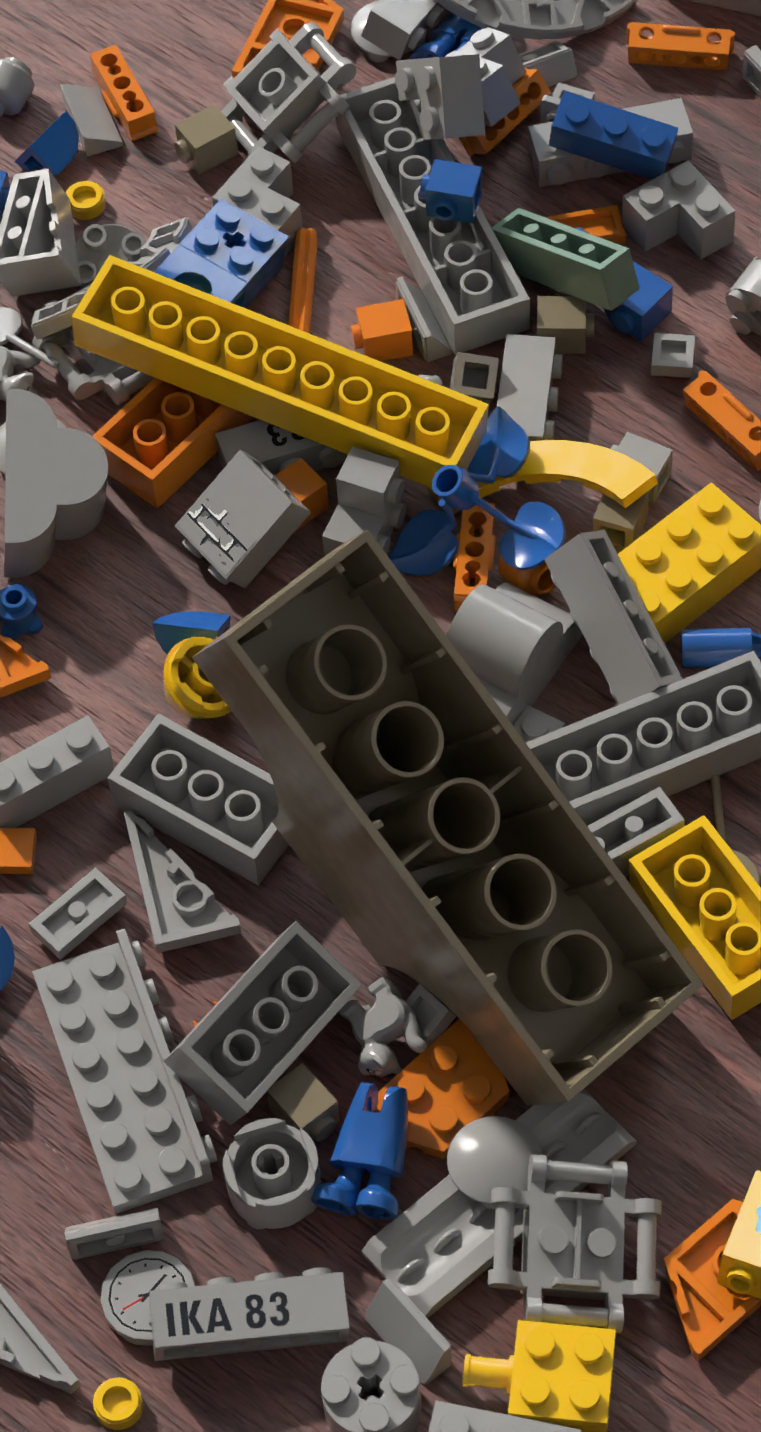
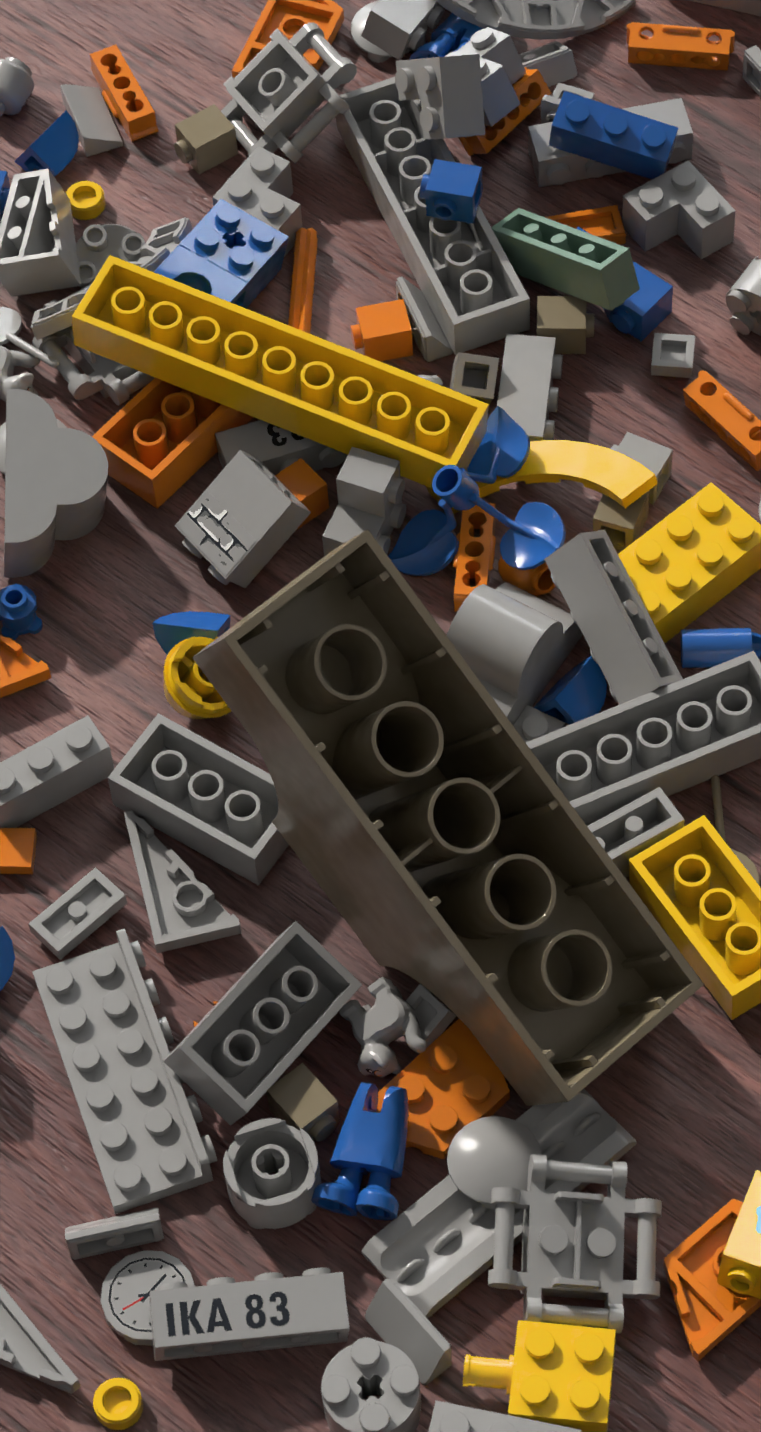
none -> blue brick [533,656,607,725]

